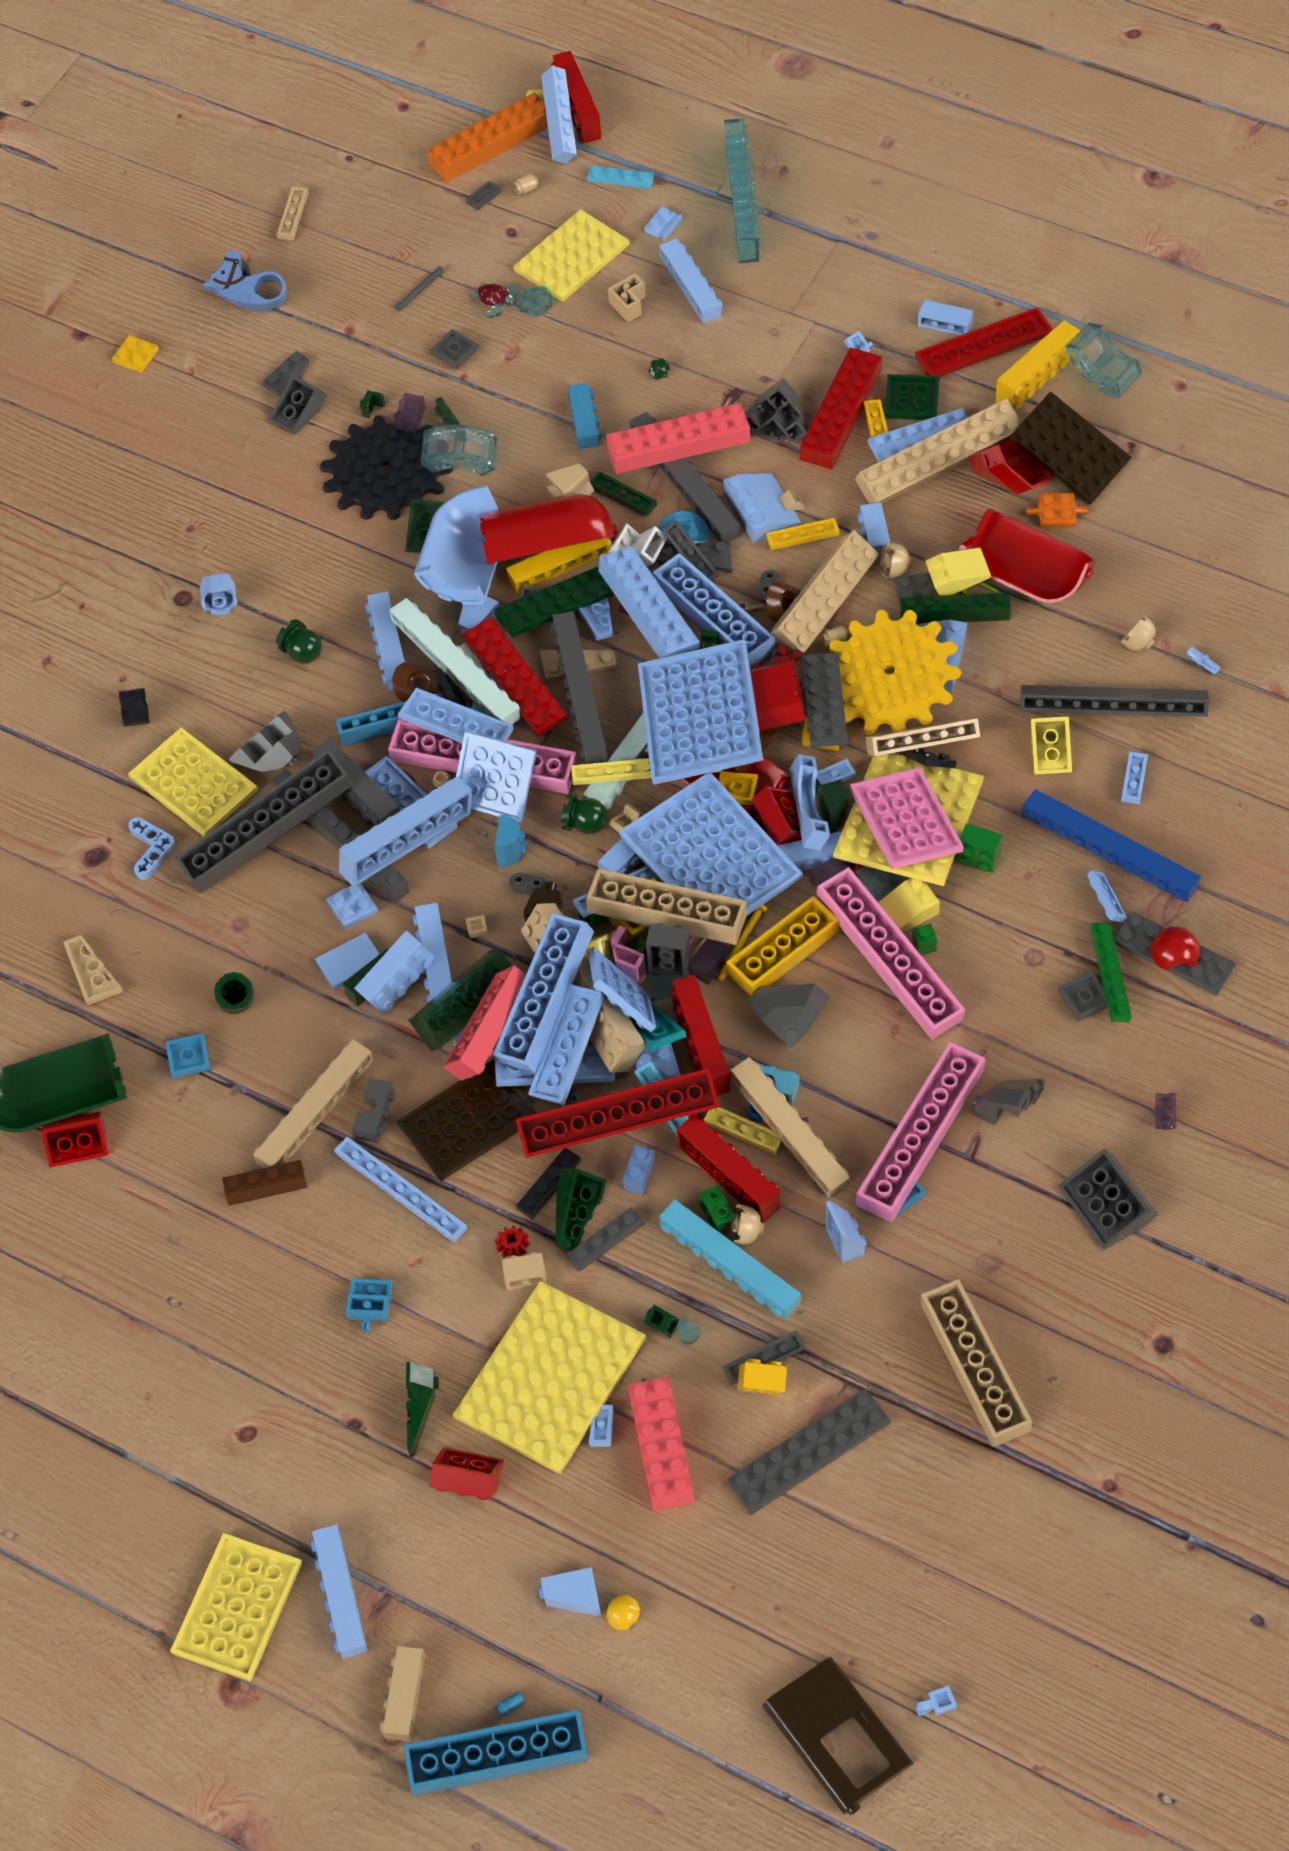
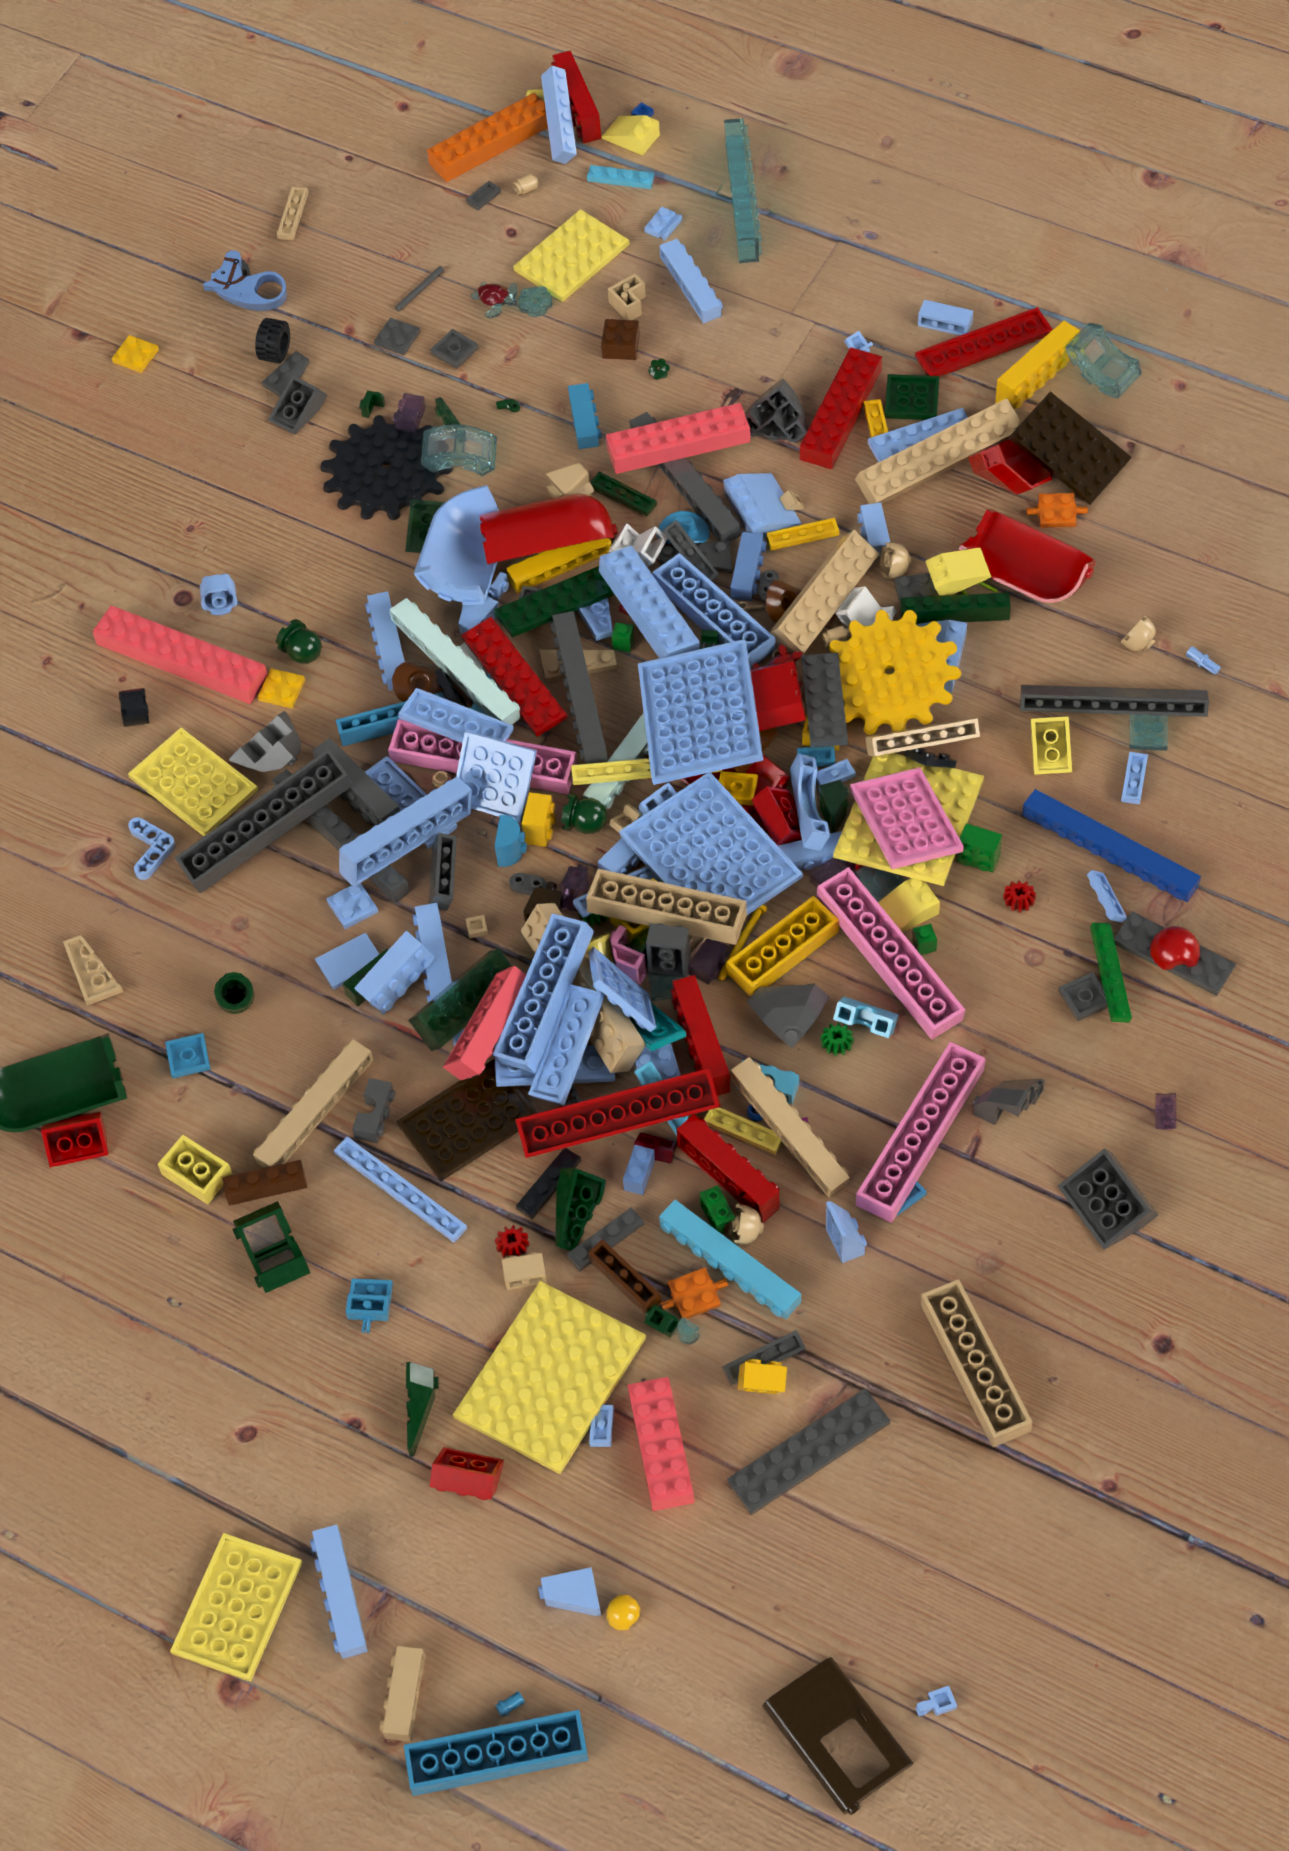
none -> coral brick [92,605,268,704]
none -> light yellow brick [157,1135,233,1205]
none -> dark green window [232,1201,310,1293]
none -> black tyre [255,318,290,363]
none -> yellow plate [258,668,305,709]
none -> dark grey plate [374,317,420,355]
none -> dark grey brick [429,833,457,911]
none -> light blue bracket [487,572,509,601]
none -> dark green arm [496,399,520,412]
none -> yellow brick [522,792,556,847]
none -> clear purple torso [560,864,589,912]
none -> reddish brown brick [588,1239,661,1314]
none -> reddish brown brick [601,319,640,360]
none -> light yellow slope [602,115,660,156]
none -> green brick [612,622,635,652]
none -> blue plate [631,102,654,117]
none -> dark red slope [634,1132,678,1164]
none -> light blue window [638,782,677,816]
none -> orange plate [660,1267,728,1321]
none -> medium blue brick [730,532,766,601]
none -> dark azure plate [797,746,835,766]
none -> green gear [820,1022,854,1057]
none -> medium azure arch [833,996,899,1038]
none -> white piece [835,587,897,629]
none -> red gear [1003,879,1036,913]
none -> clear light blue plate [1129,714,1168,751]

